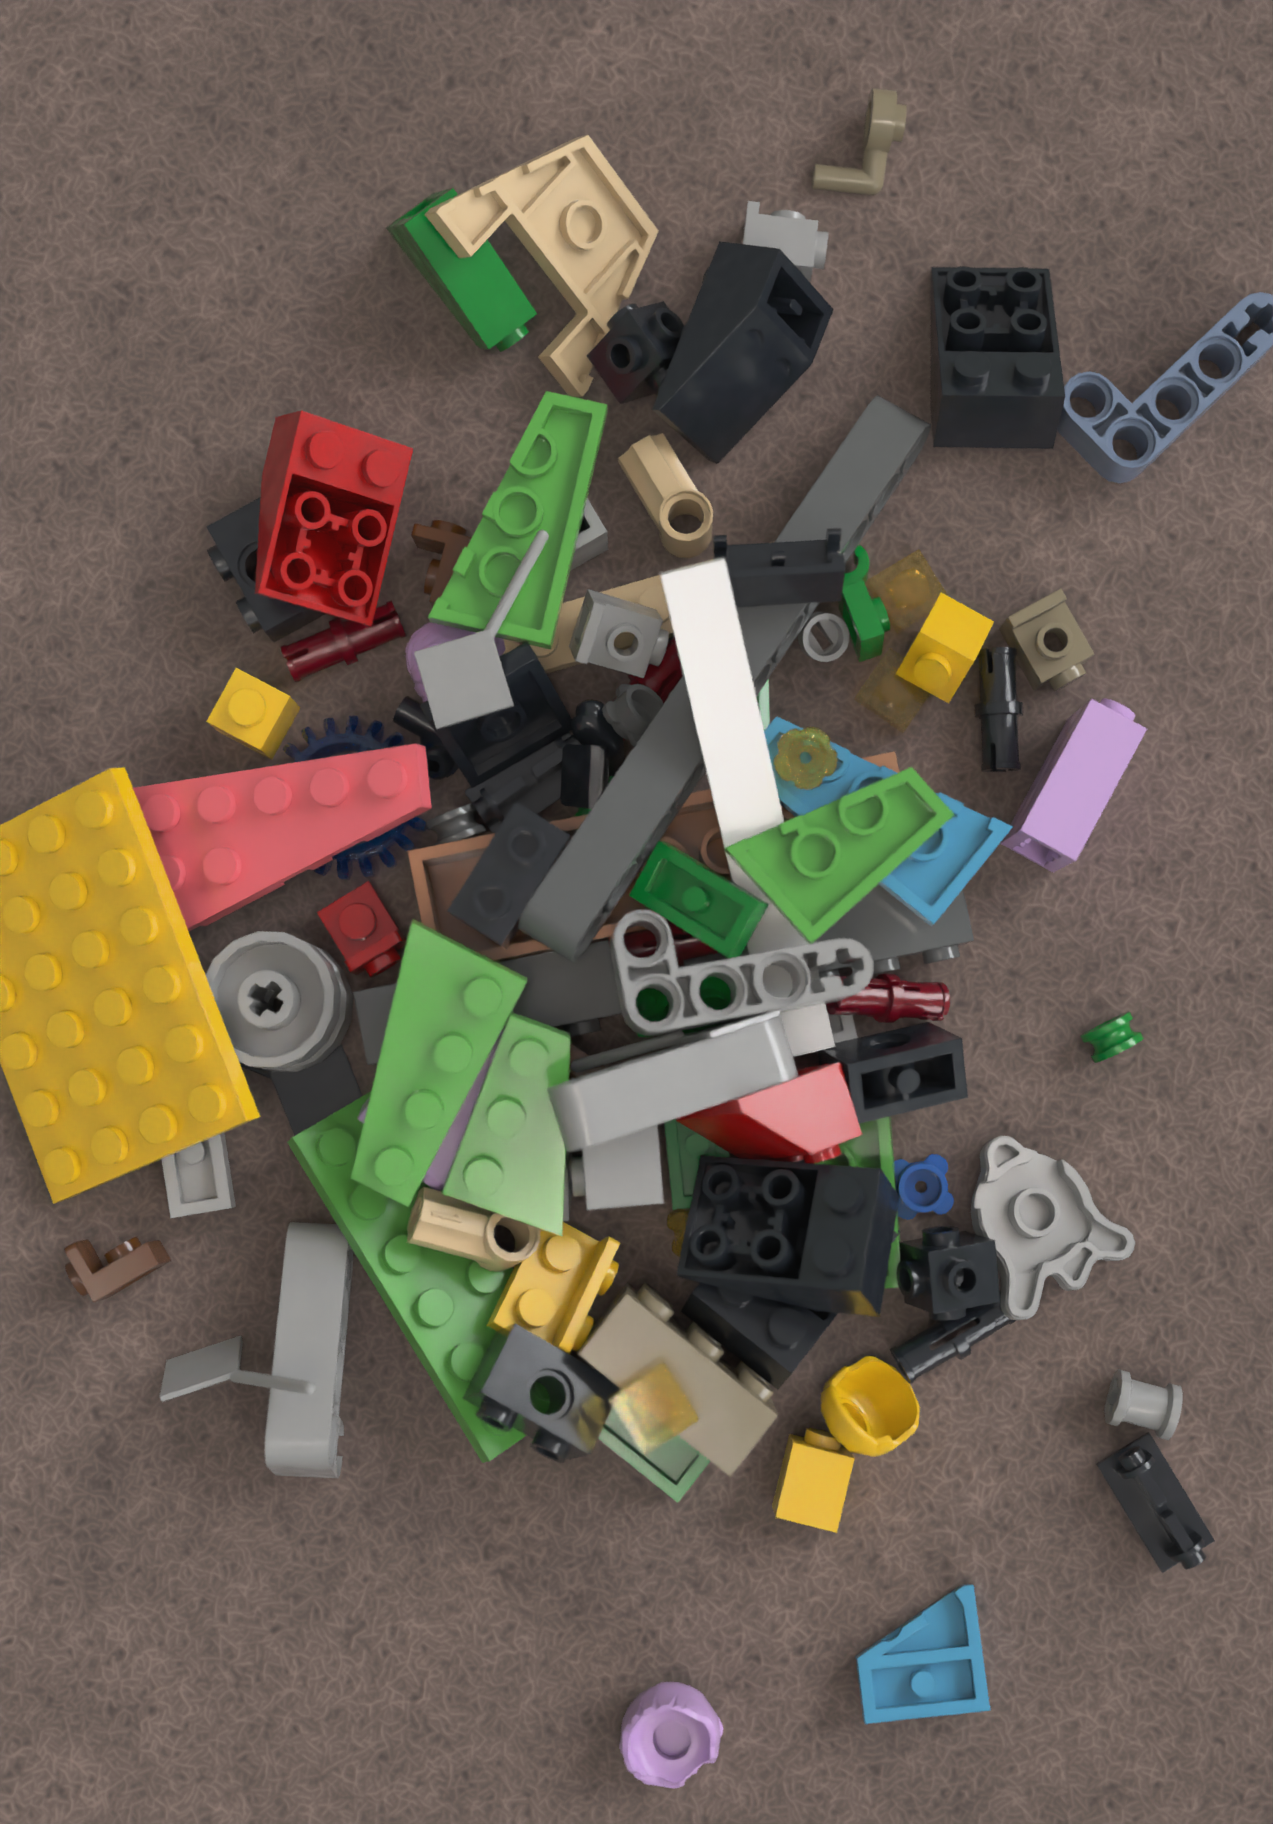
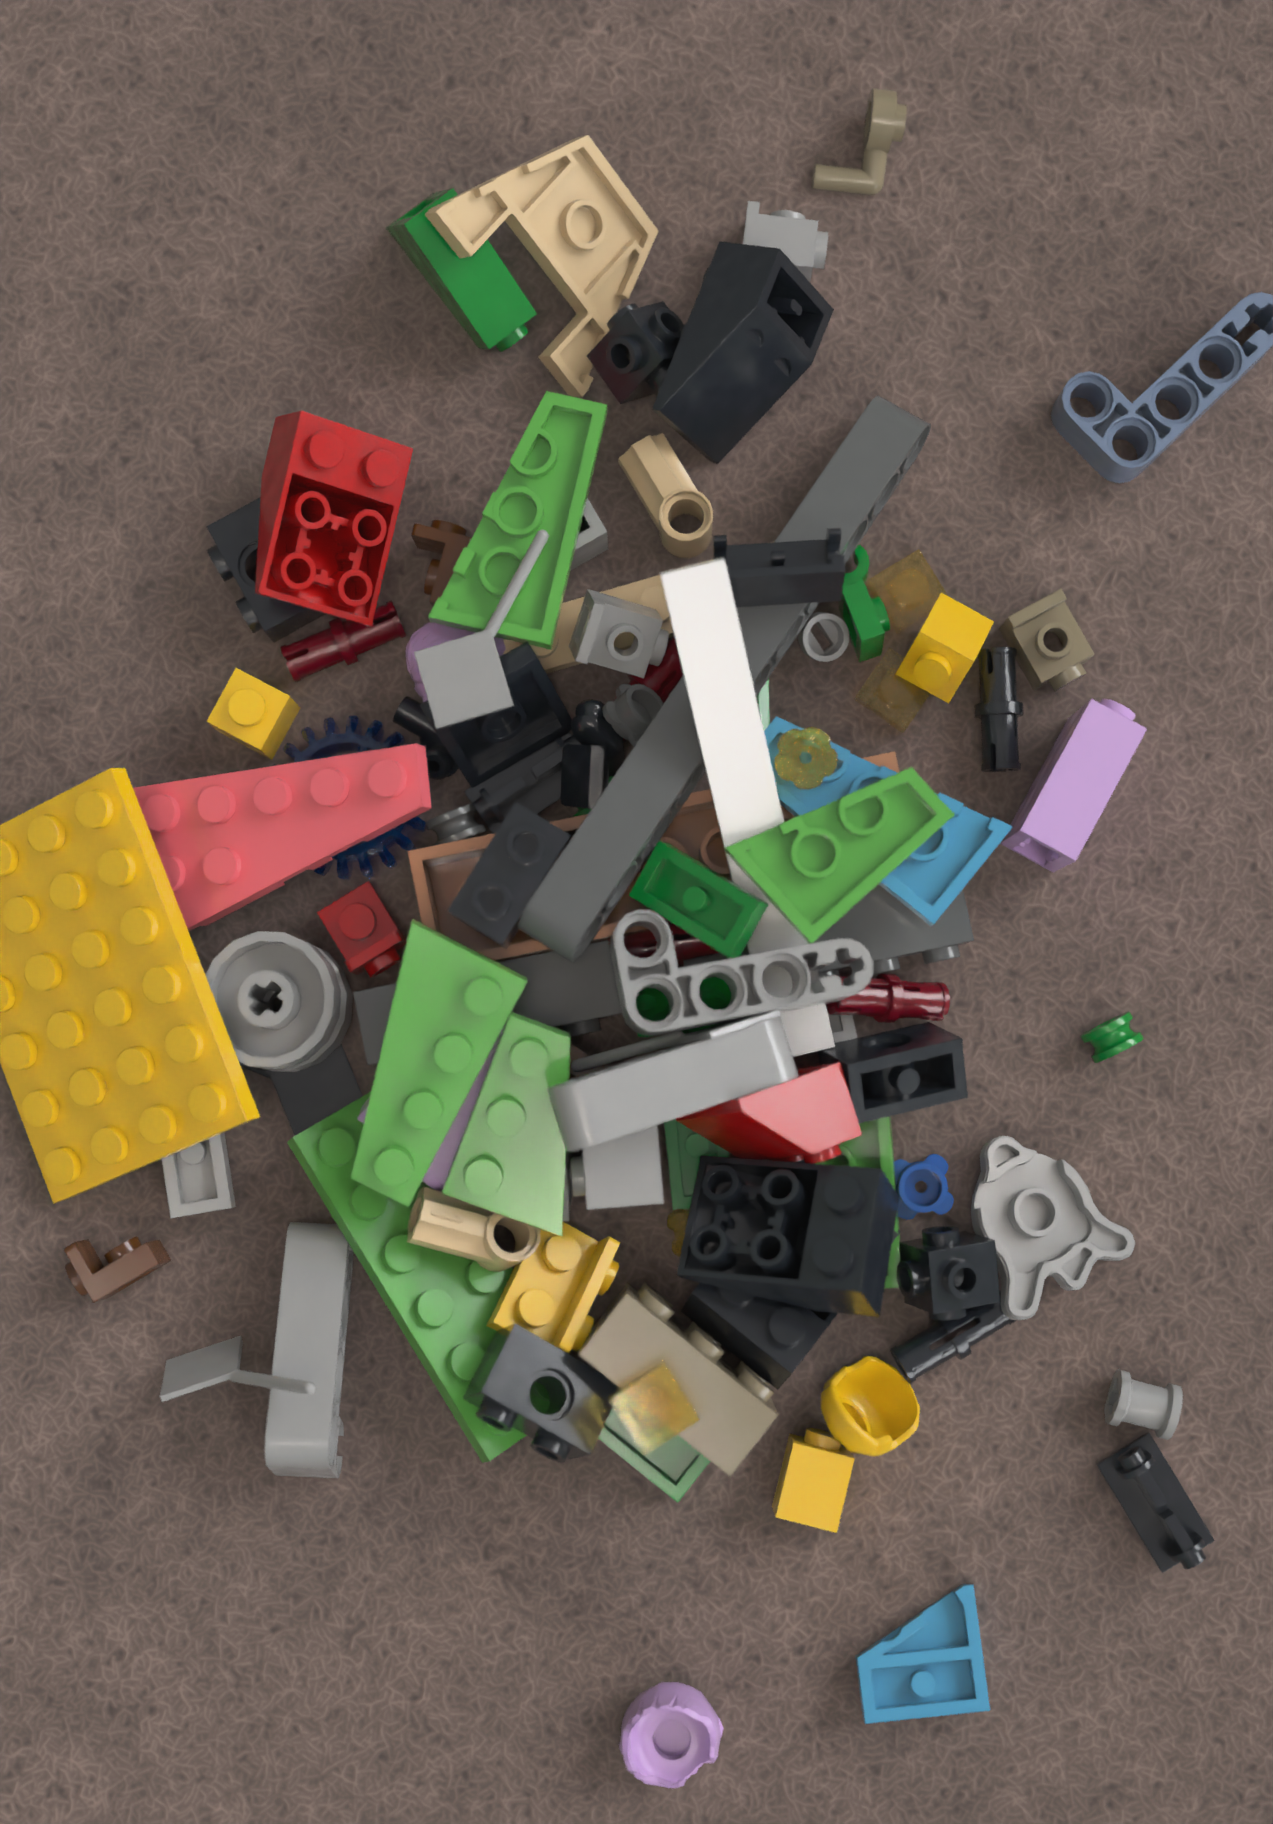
black slope [930,266,1065,449] -> none

